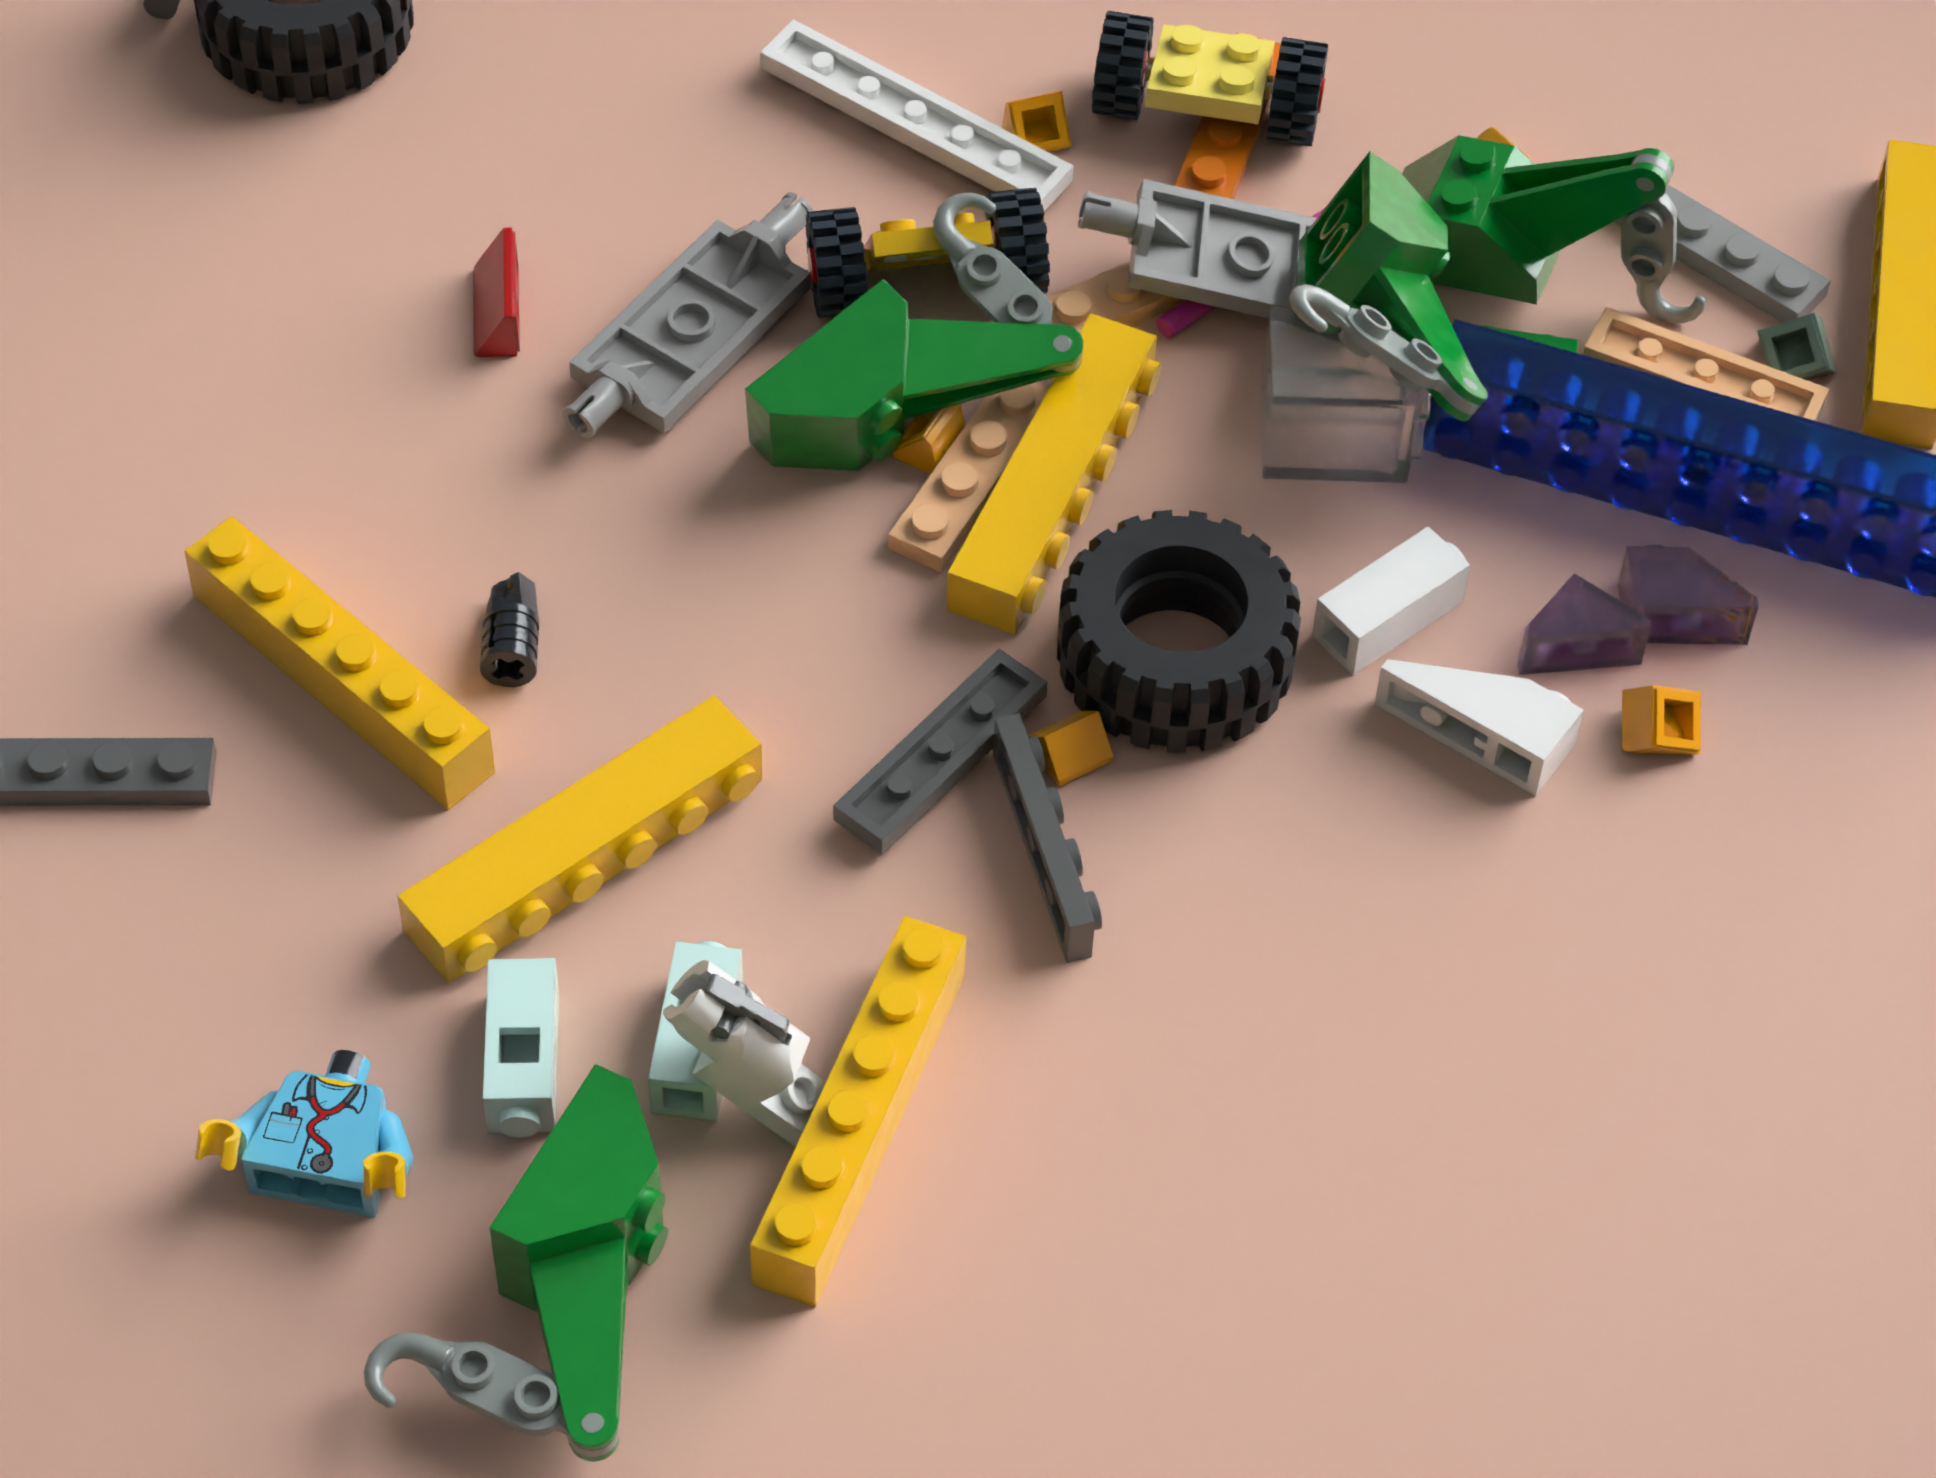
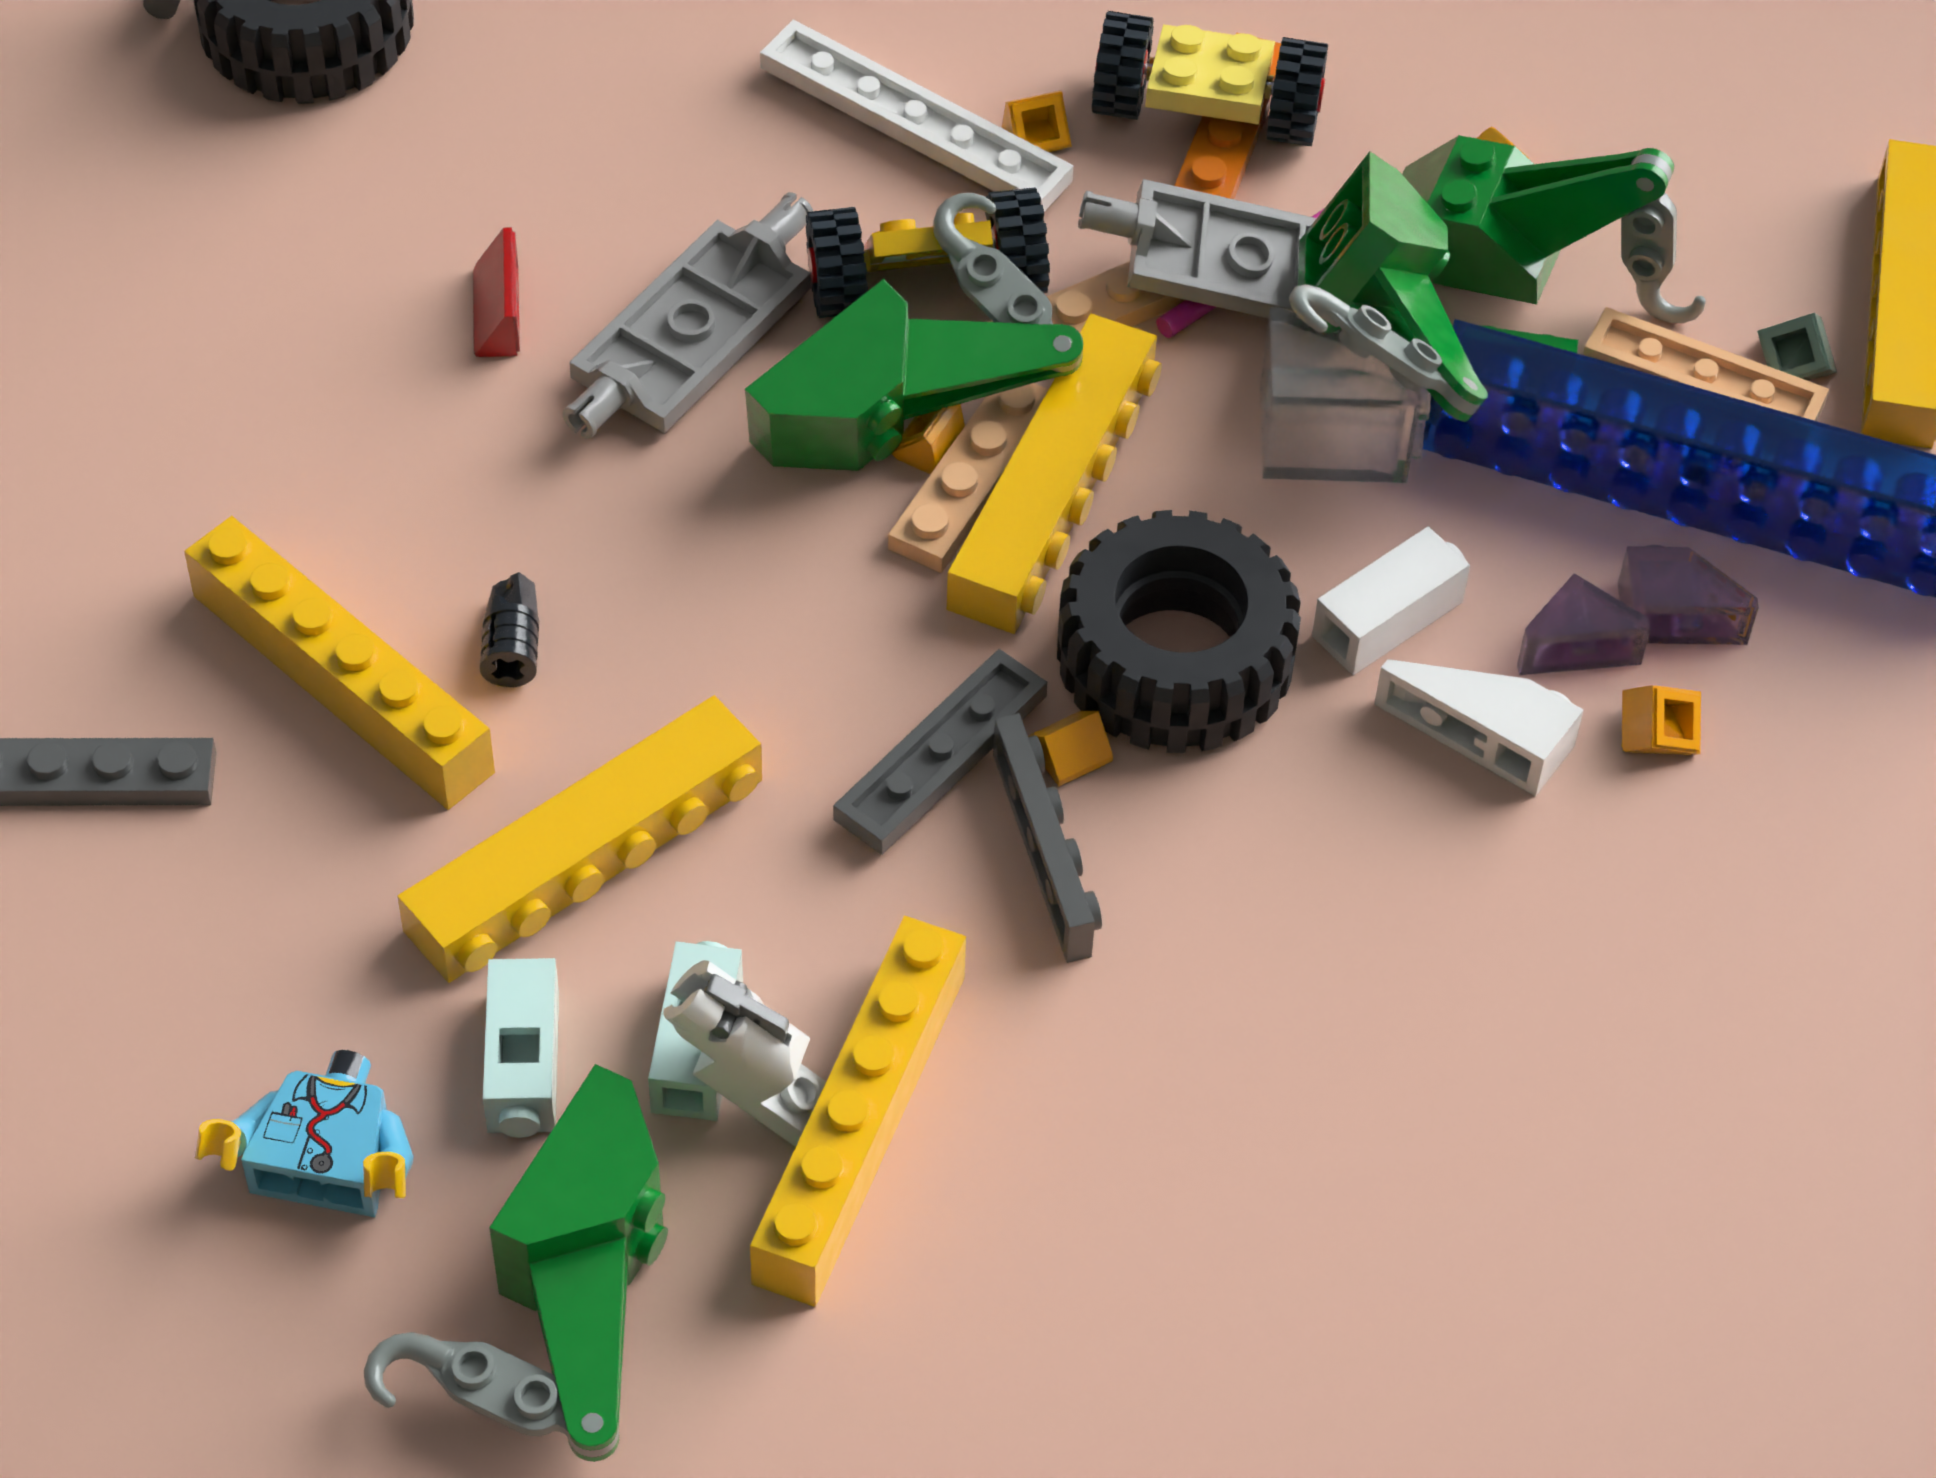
light grey plate [1614,185,1831,322] -> none

